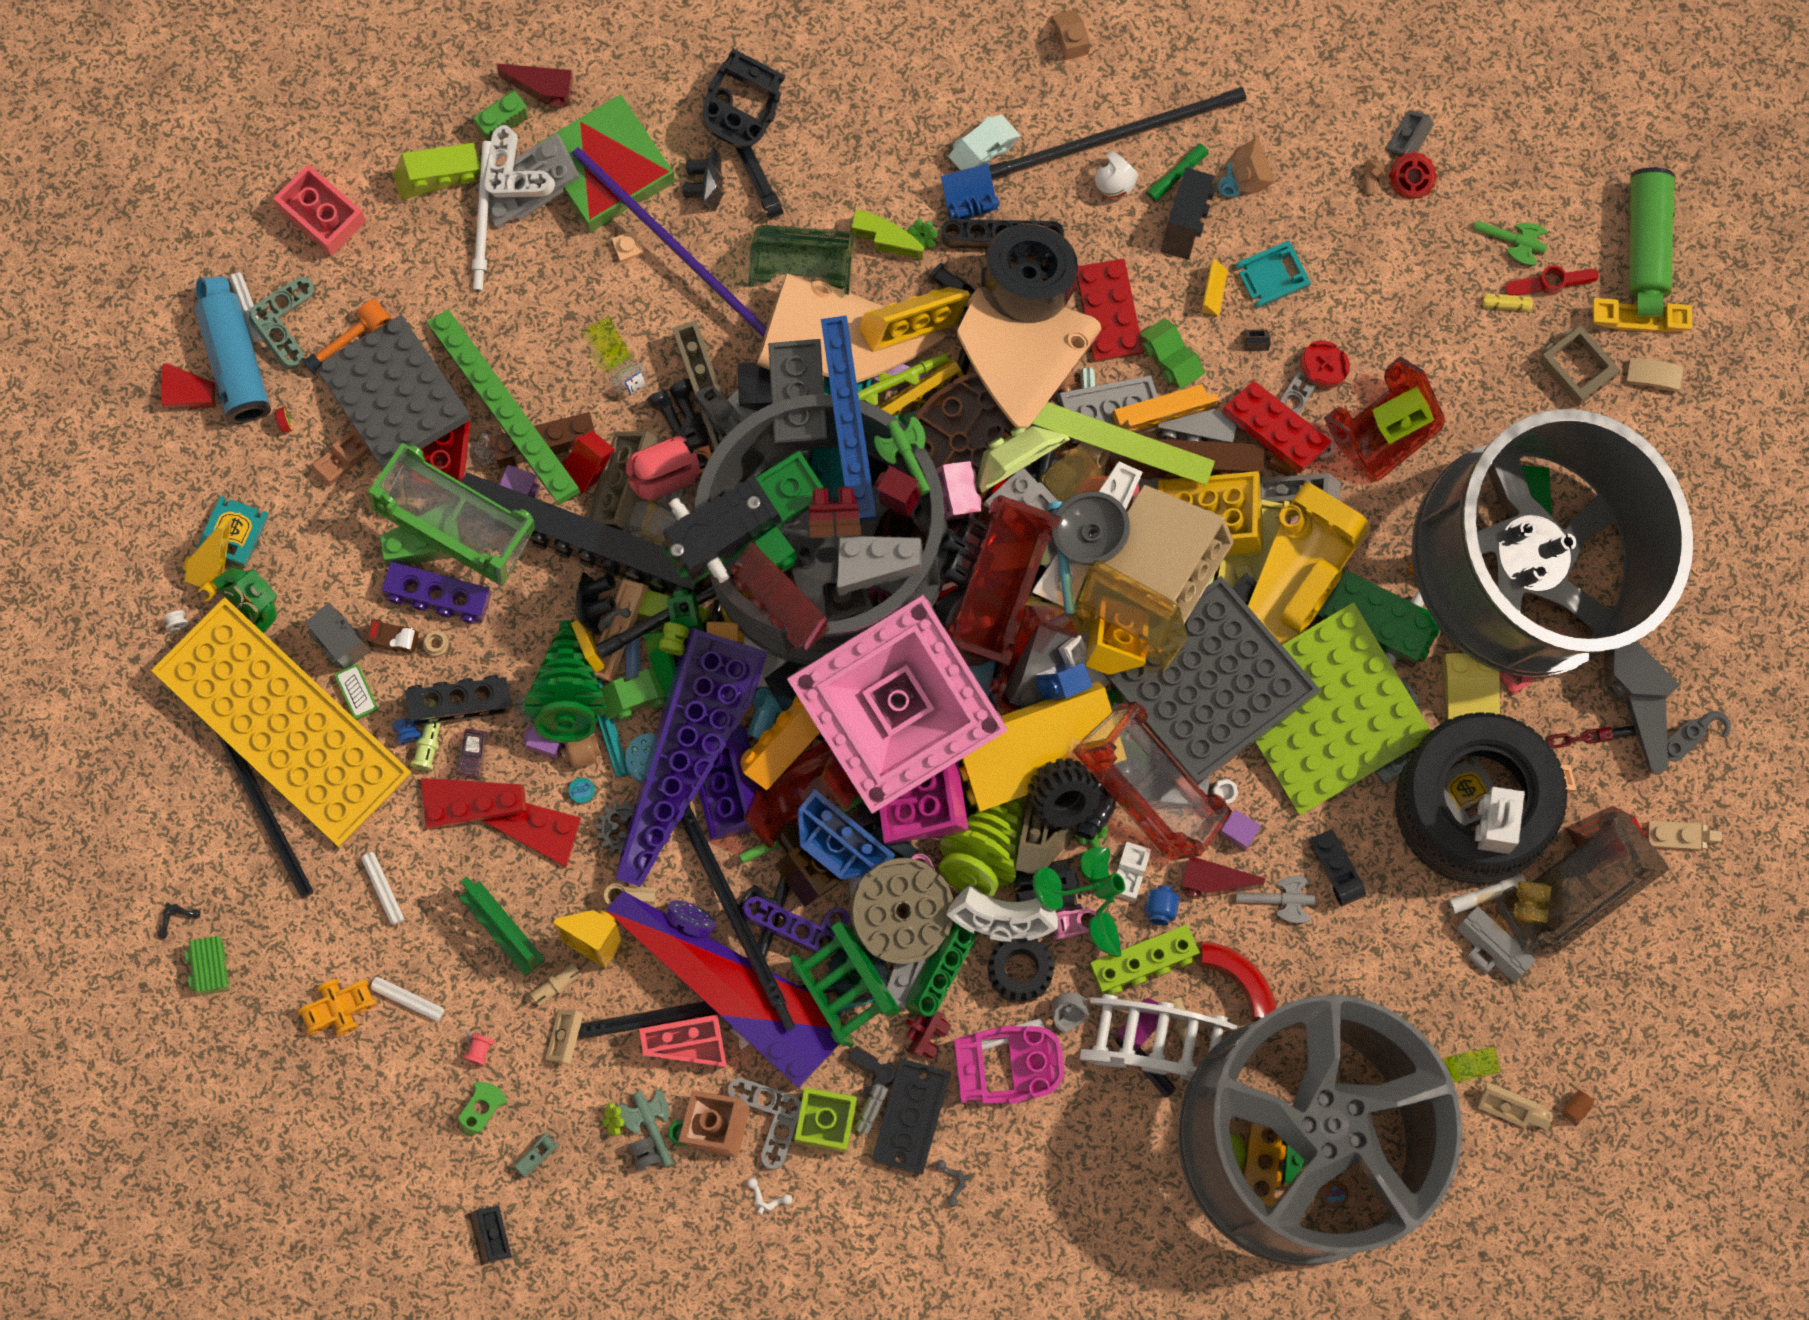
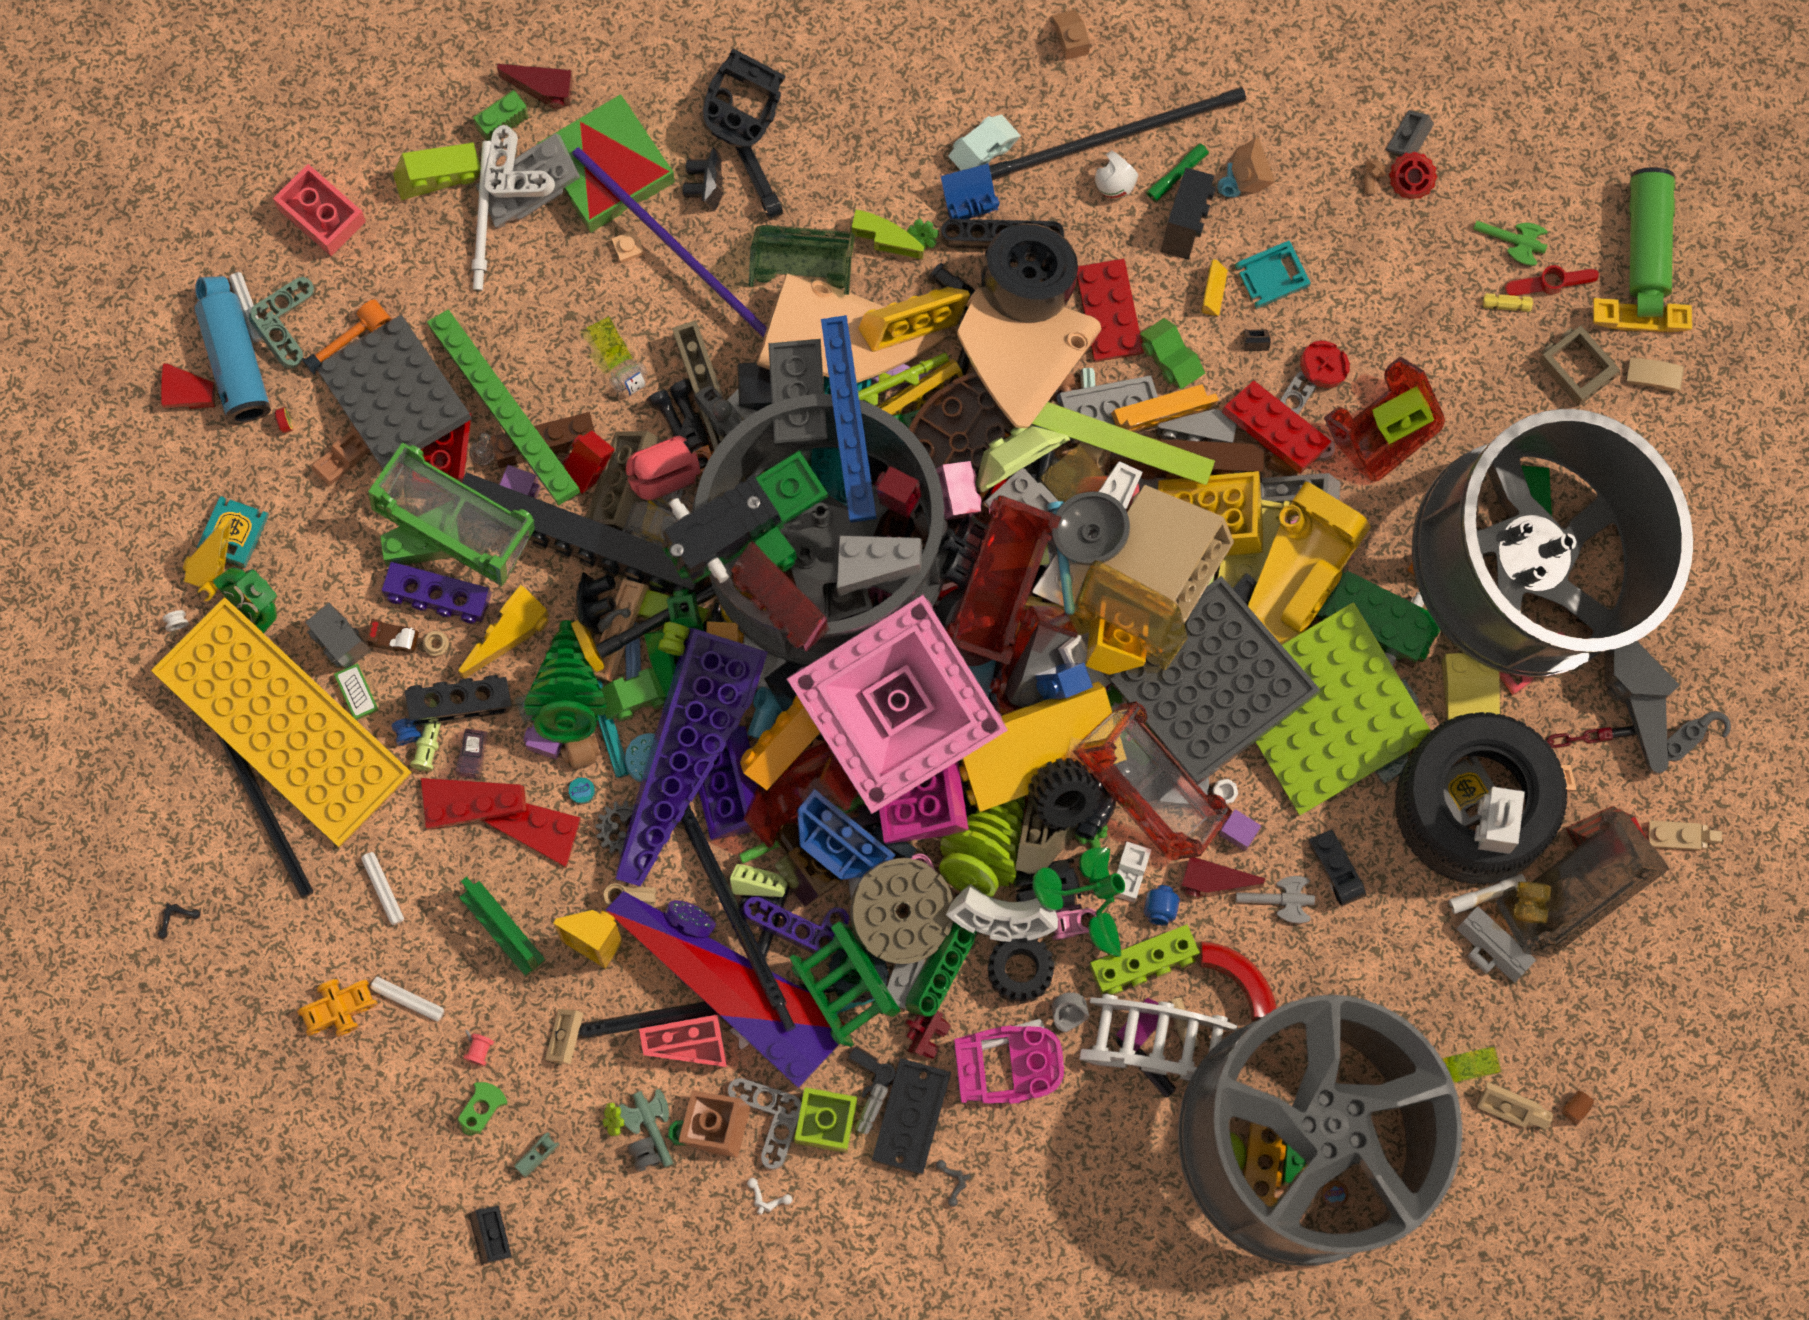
bright green brick [185,936,230,996] -> none
tan pin [530,962,582,1007] -> none
dark red hips [809,486,861,538] -> none
bright green piece [874,417,931,495] -> none
none -> yellow wedge [458,585,549,679]
none -> yellowish green slope [730,864,788,897]

